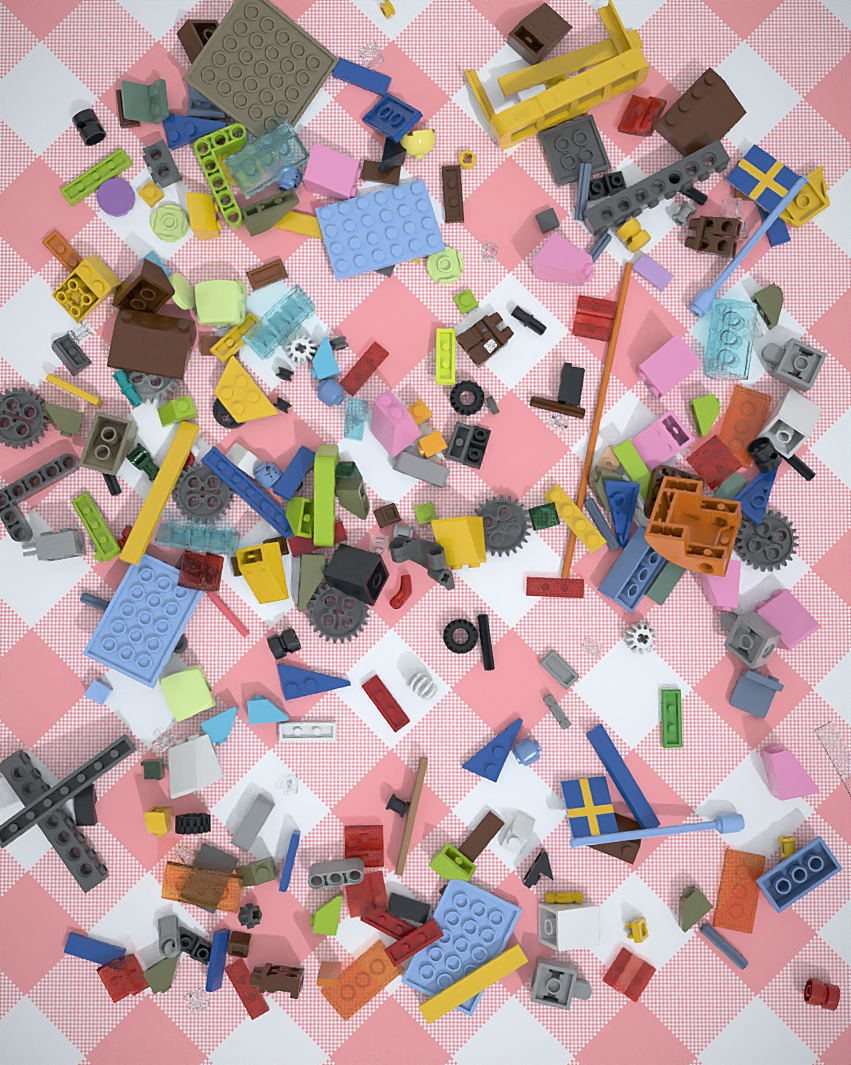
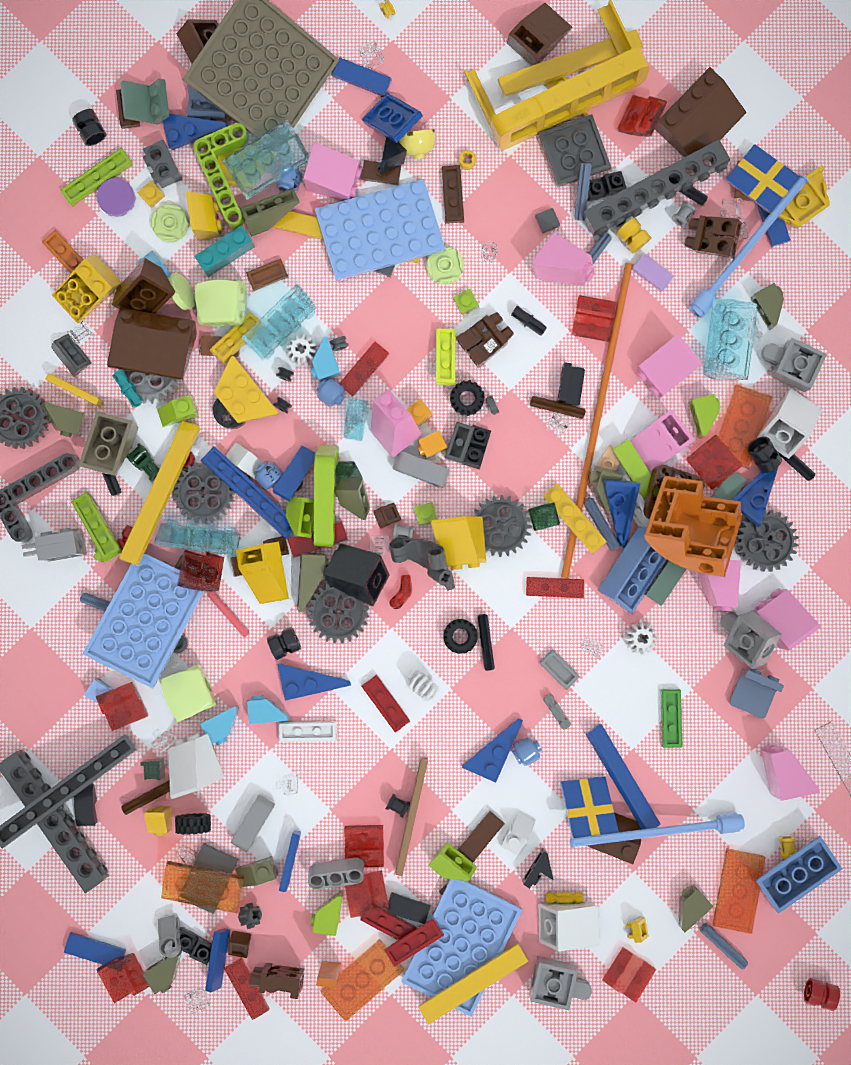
none -> clear red slope [96,682,149,731]
none -> reddish brown axle [121,780,170,815]
none -> teal brick [194,225,255,277]

